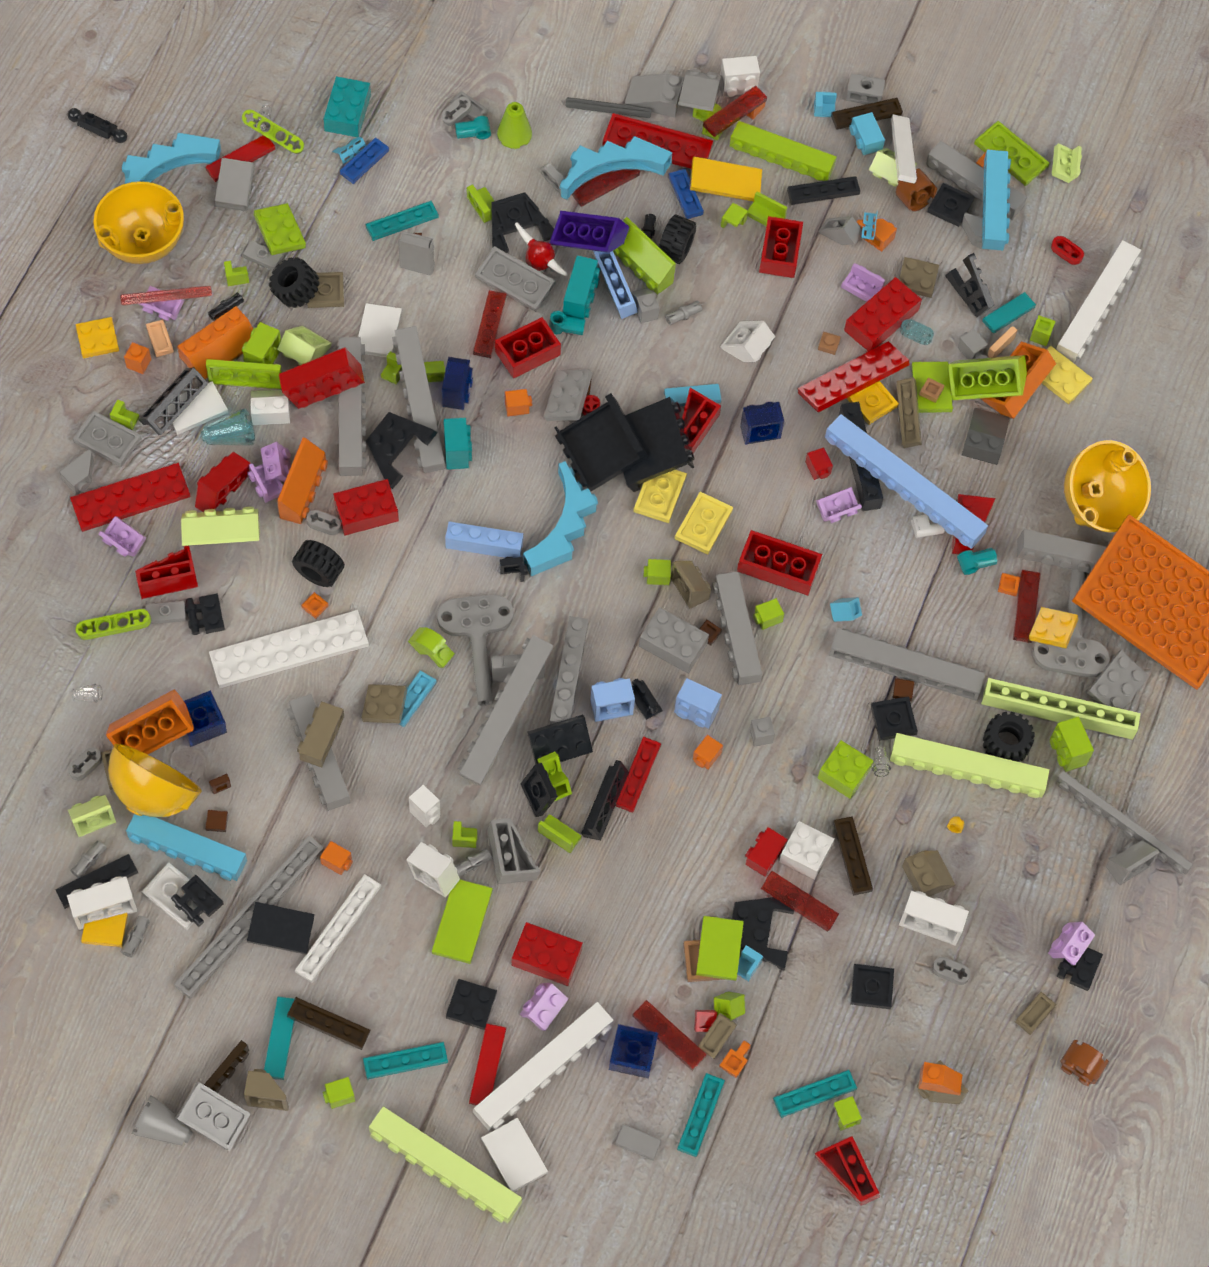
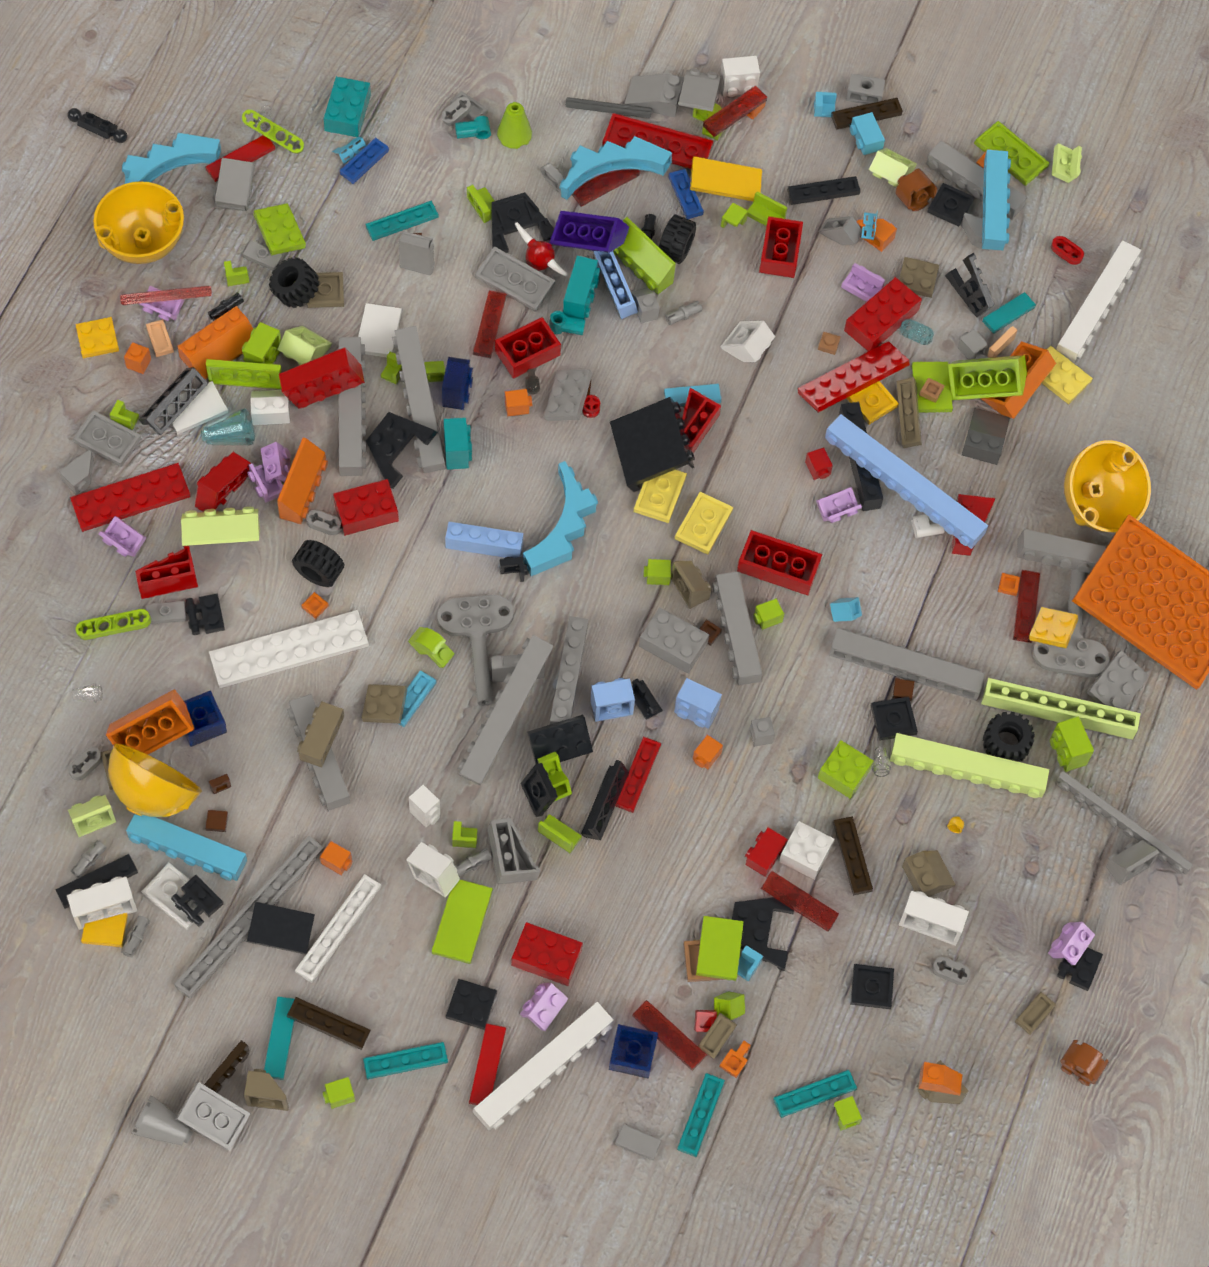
yellowish green brick [369,1107,522,1223] -> none
white tile [481,1118,548,1192] -> none
black panel [554,393,648,491] -> none
lime brick [729,120,837,181] -> none
clear blue brick [740,402,784,445] -> none
red wedge [815,1136,880,1206] -> none
white tile [891,114,917,183] -> none
teal piece [957,548,998,575] -> none
lime panel [1030,315,1056,347] -> none
none -> clear smoke cylinder [525,369,540,395]

